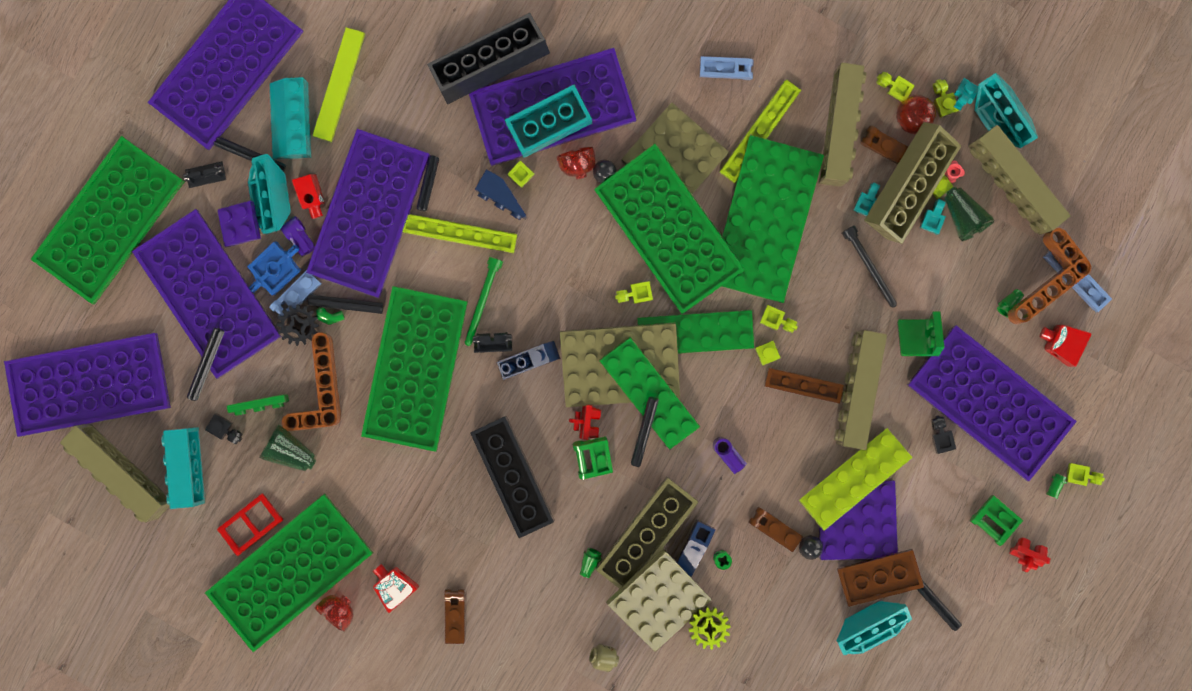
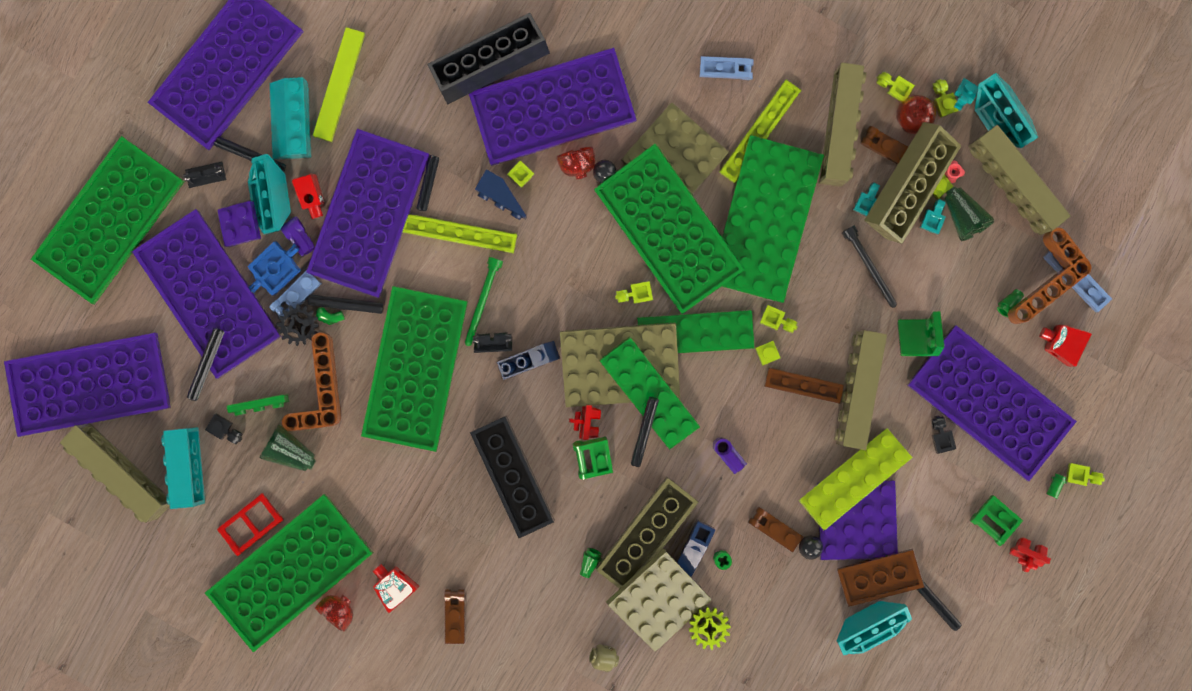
teal brick [505,85,592,158] -> none

